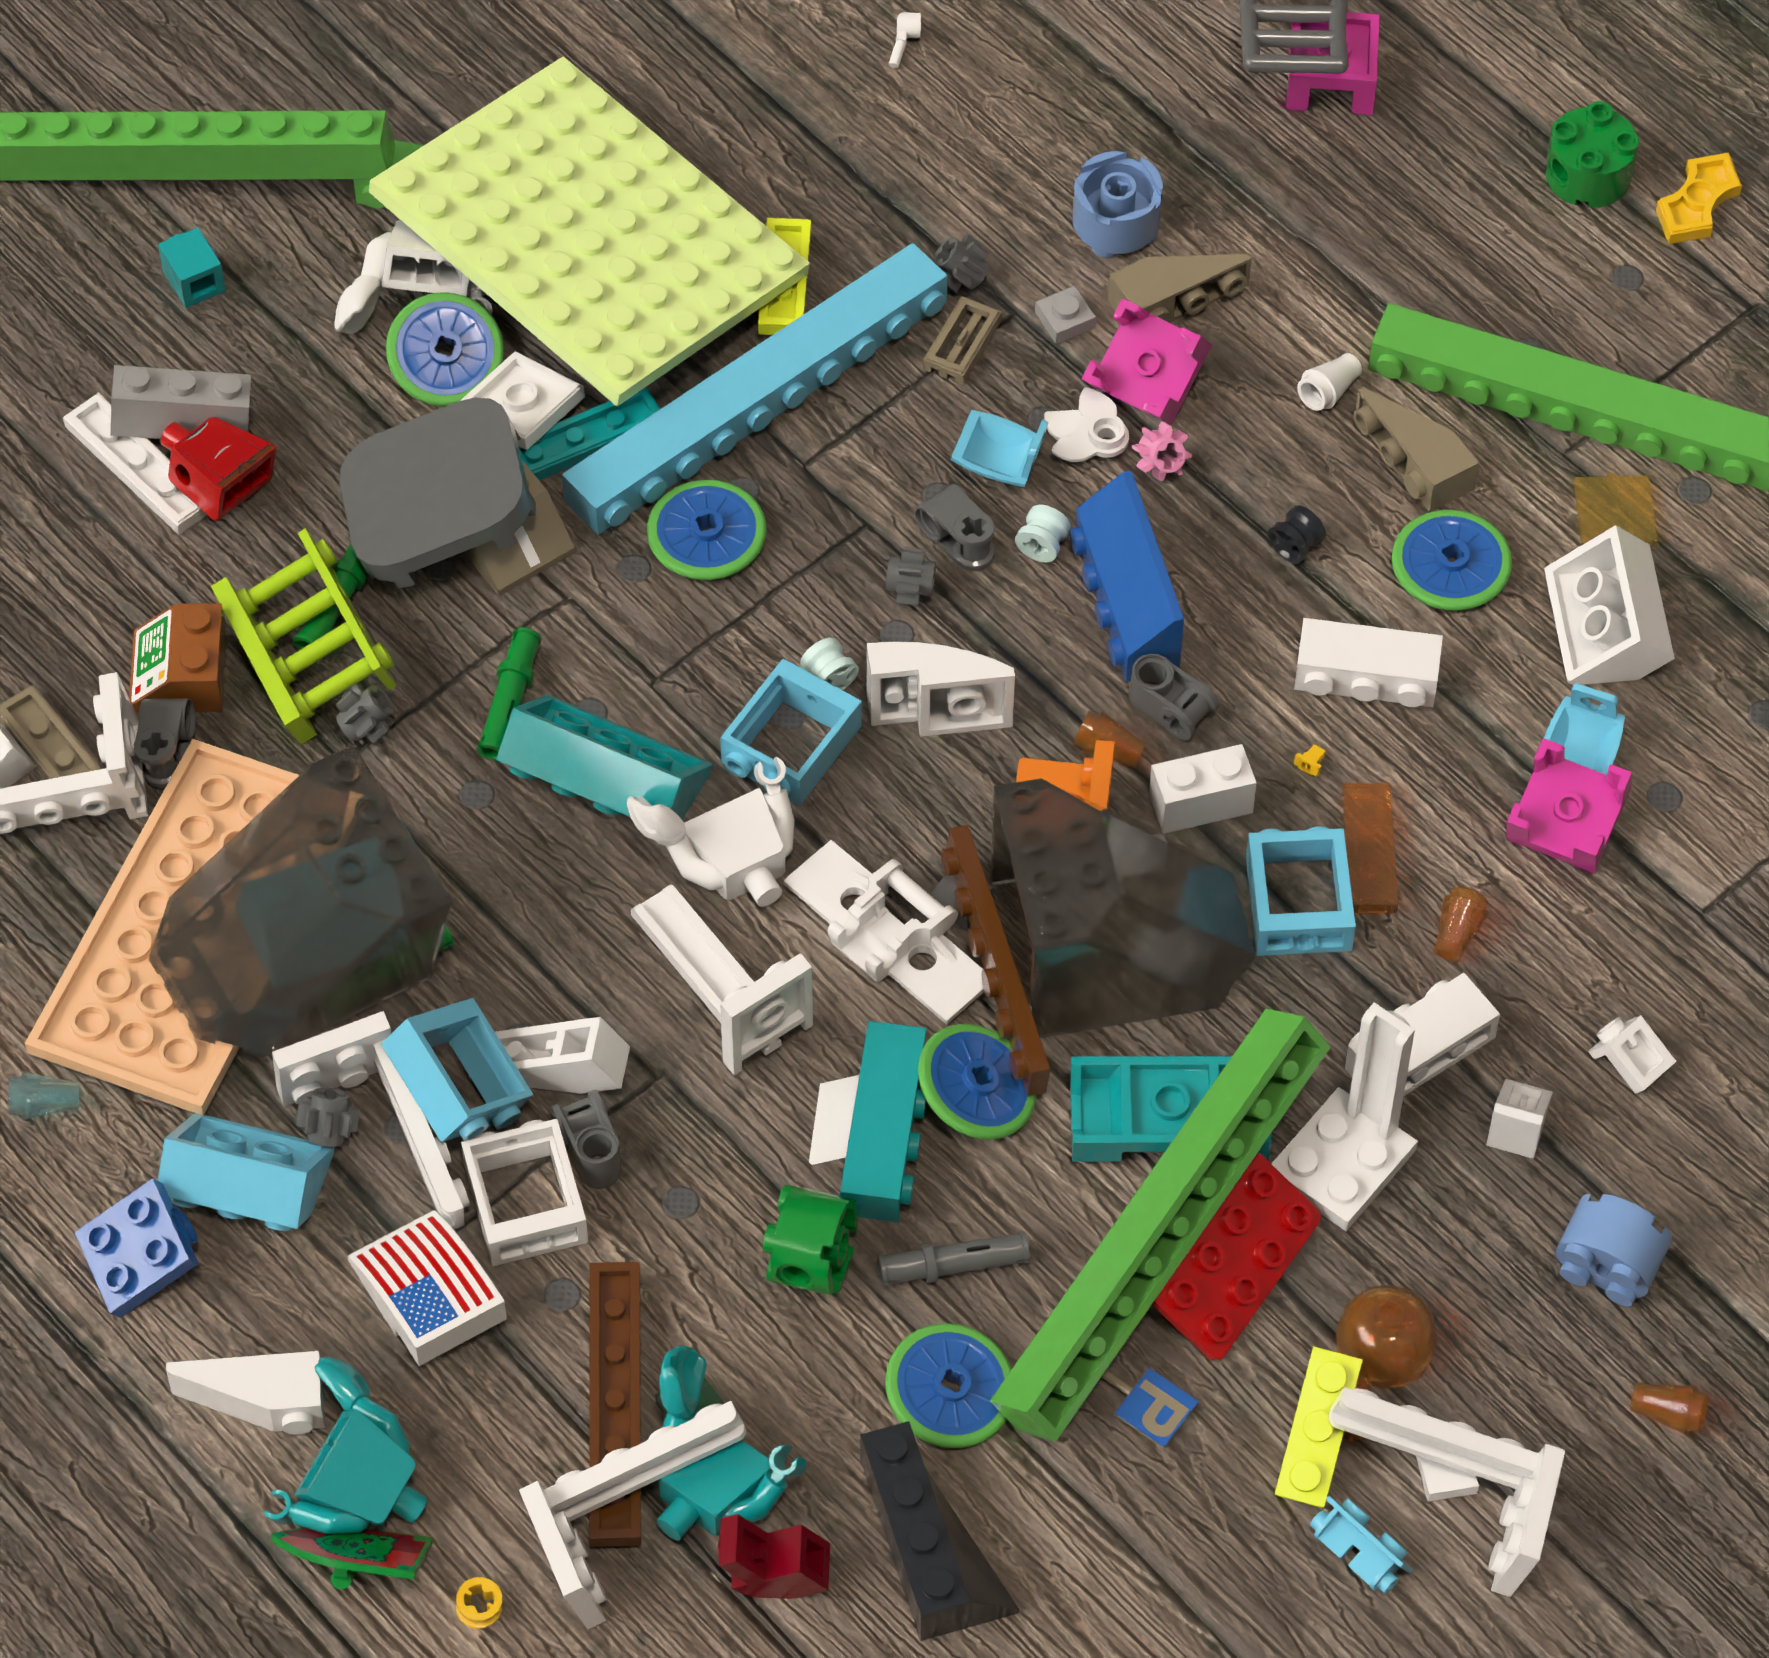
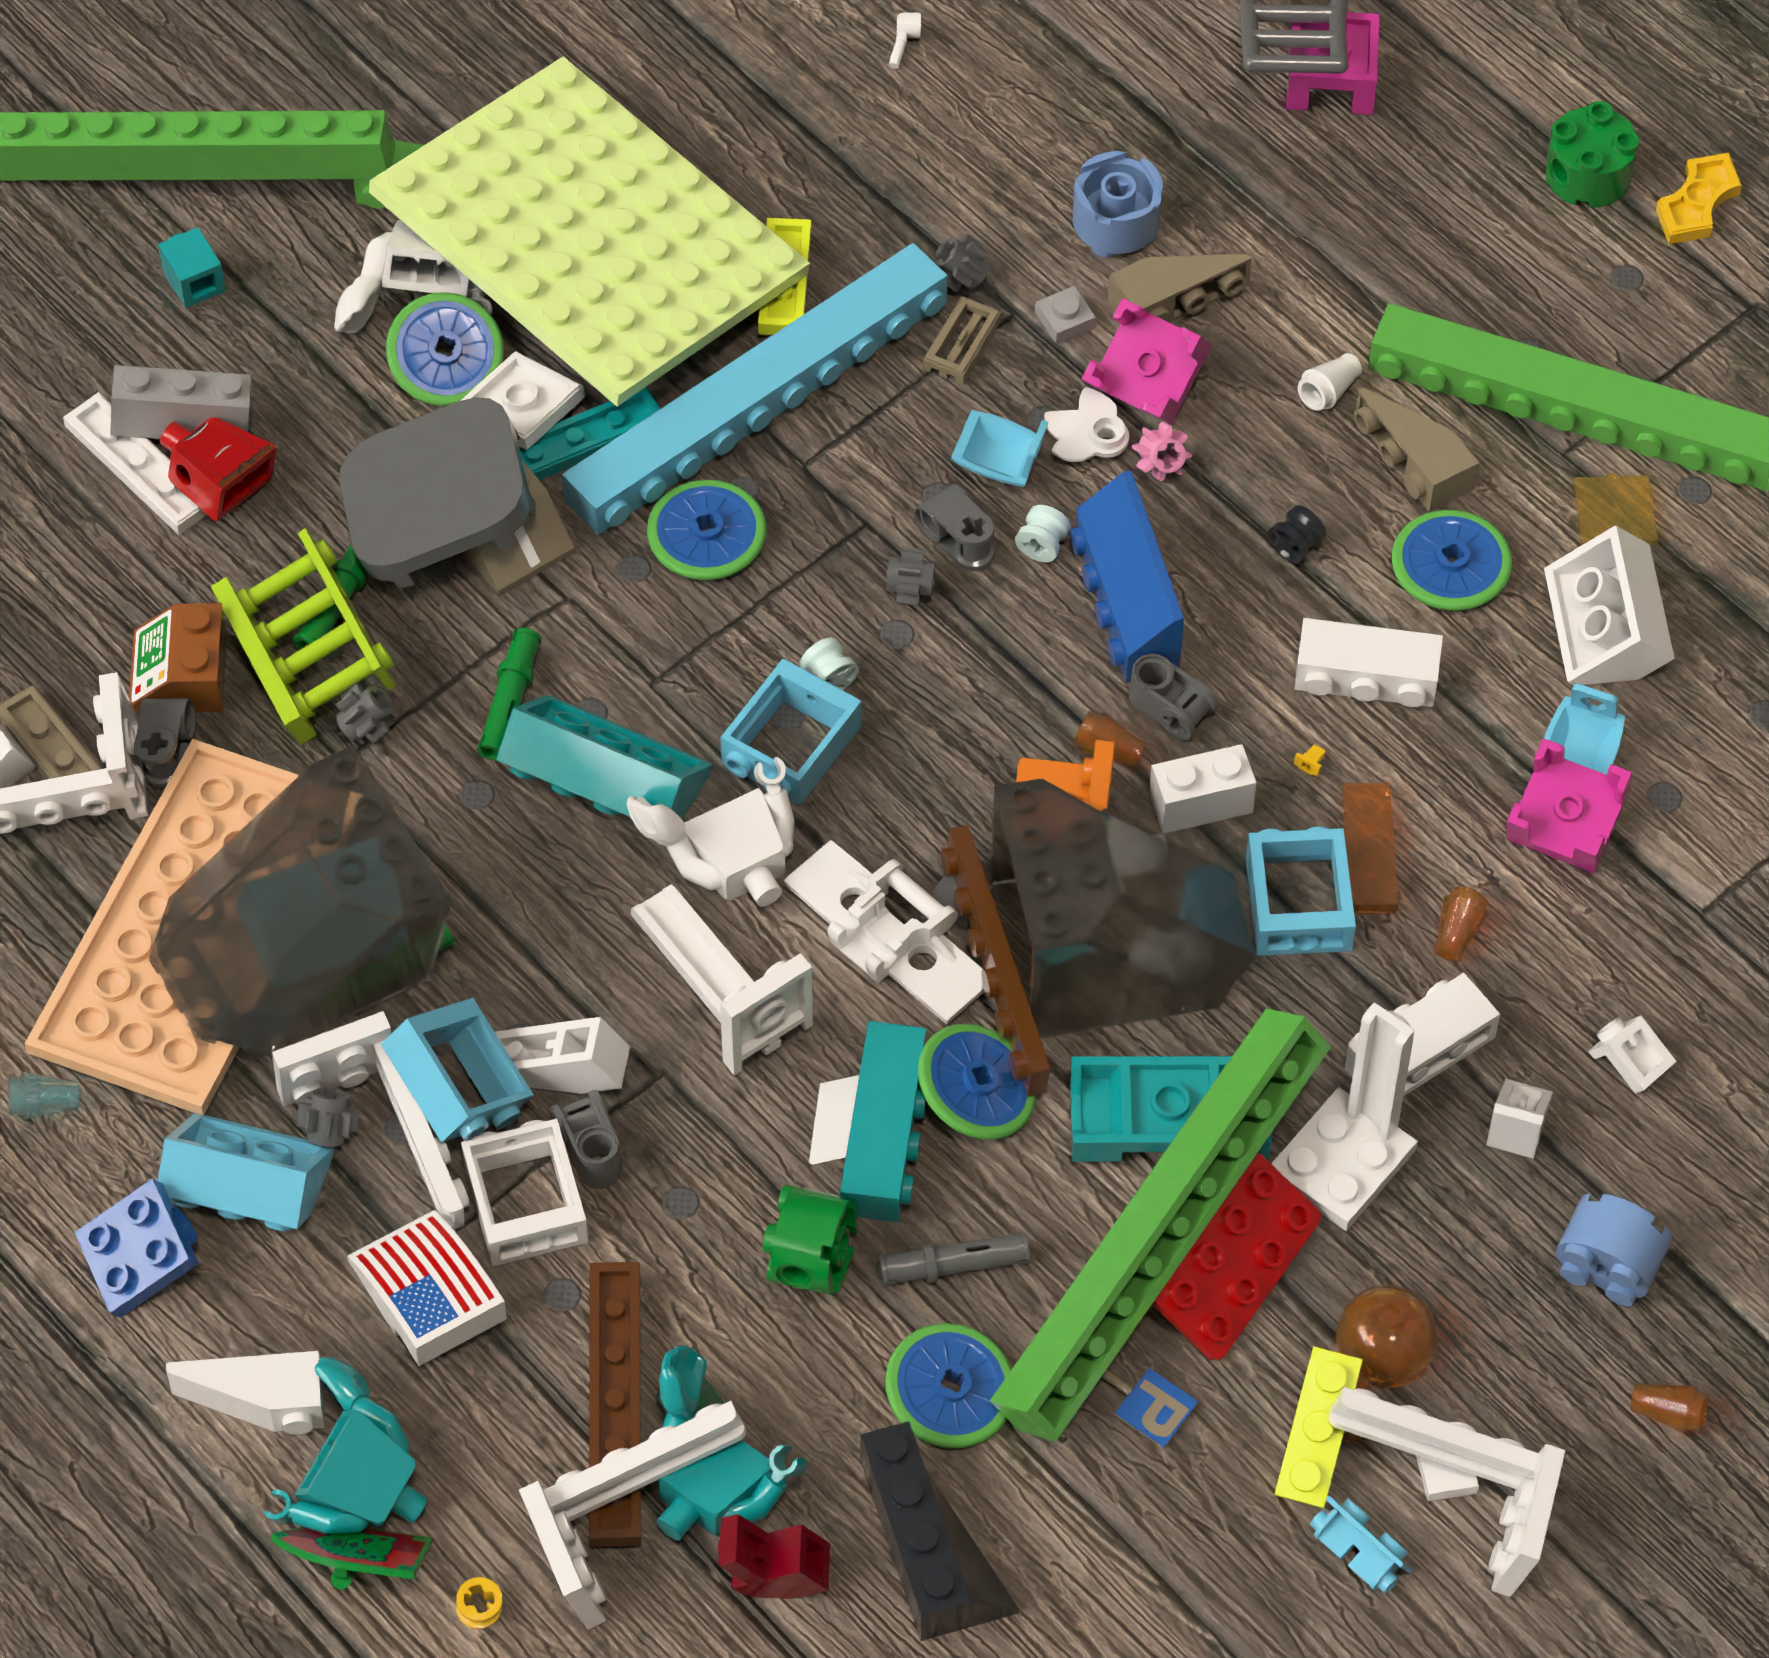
white slope [867,642,1015,737] -> none

